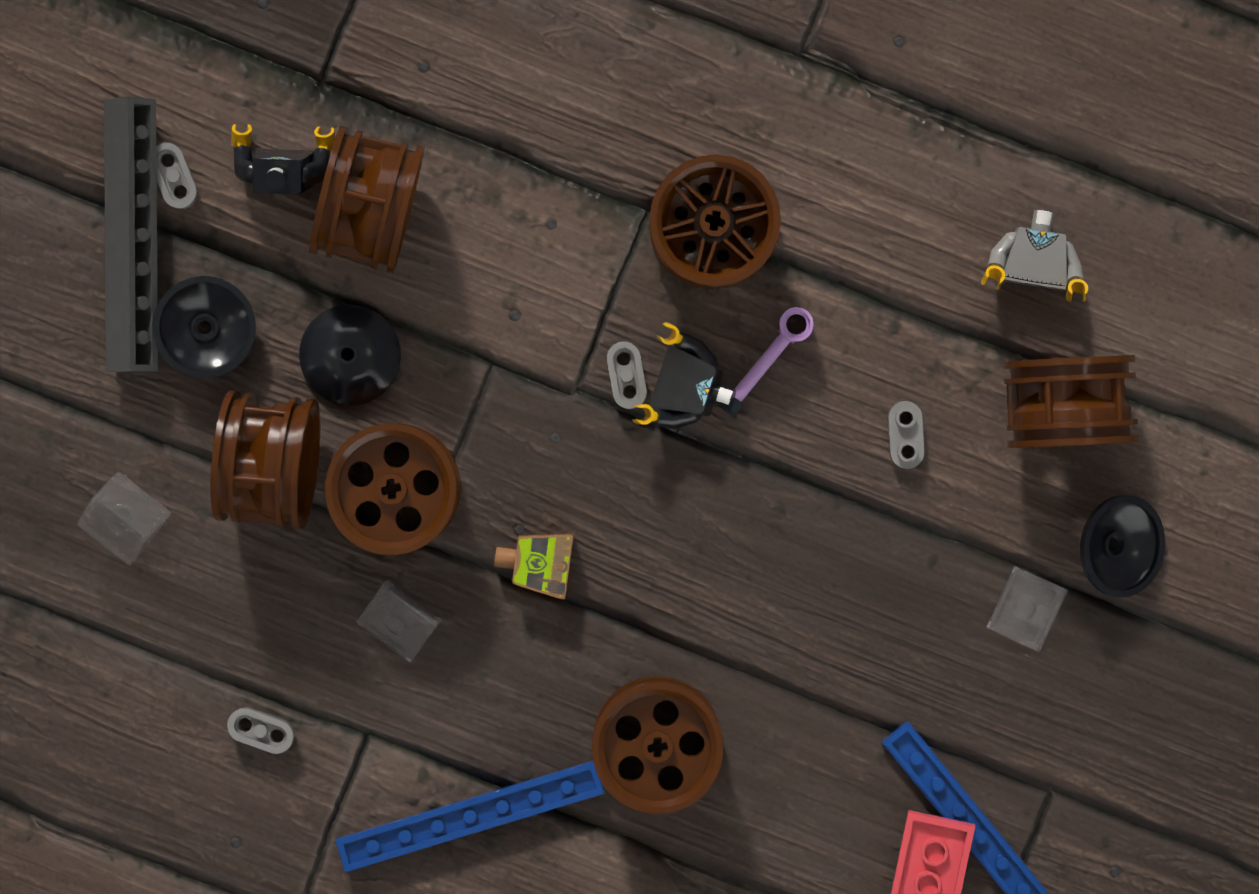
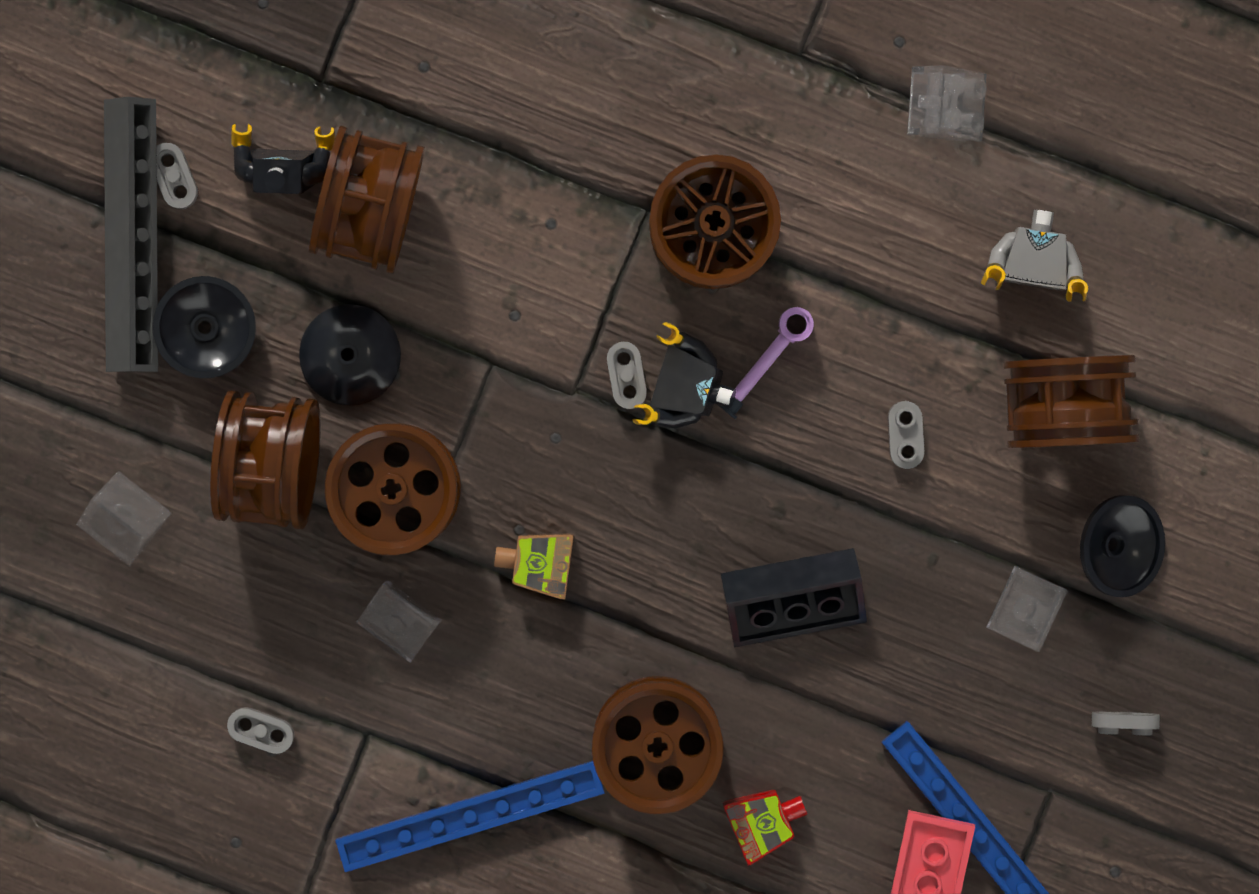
none -> black slope [720,548,867,648]
none -> torso [722,790,808,866]
none -> clear slope [907,65,987,142]
none -> light grey plate [1091,711,1160,735]

